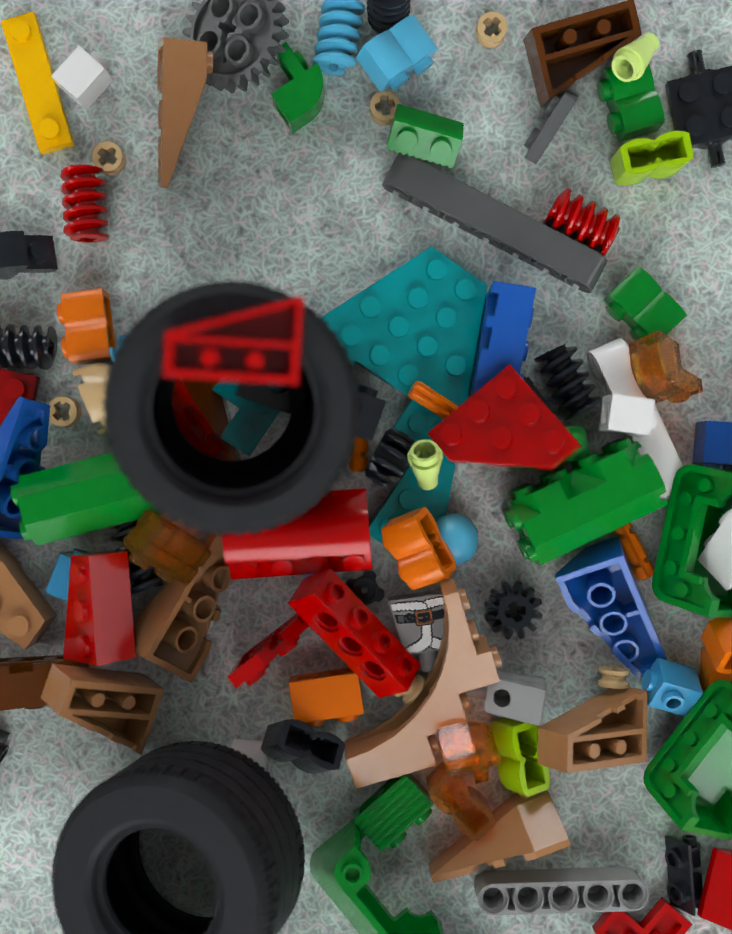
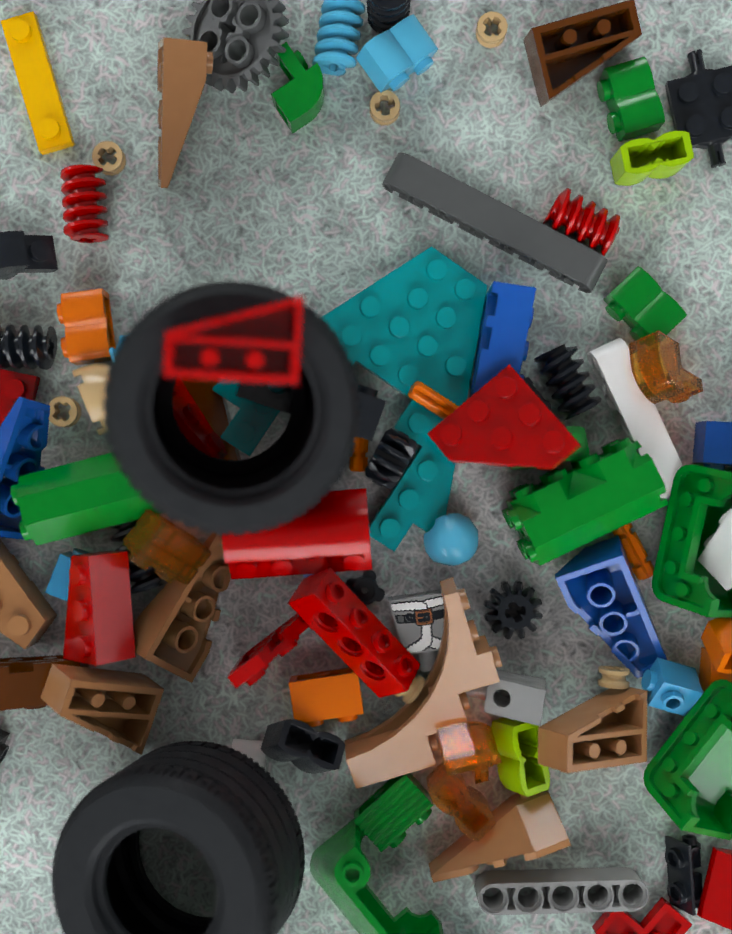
white brick [51,45,113,111] -> none
orange brick [381,506,456,590] -> none
green brick [387,104,464,169] -> none
yellowish green cone [407,439,443,490] -> none
dark grey wing [524,91,578,164] -> none
white brick [598,393,658,437] -> none
yellowish green cone [611,33,660,82] -> none

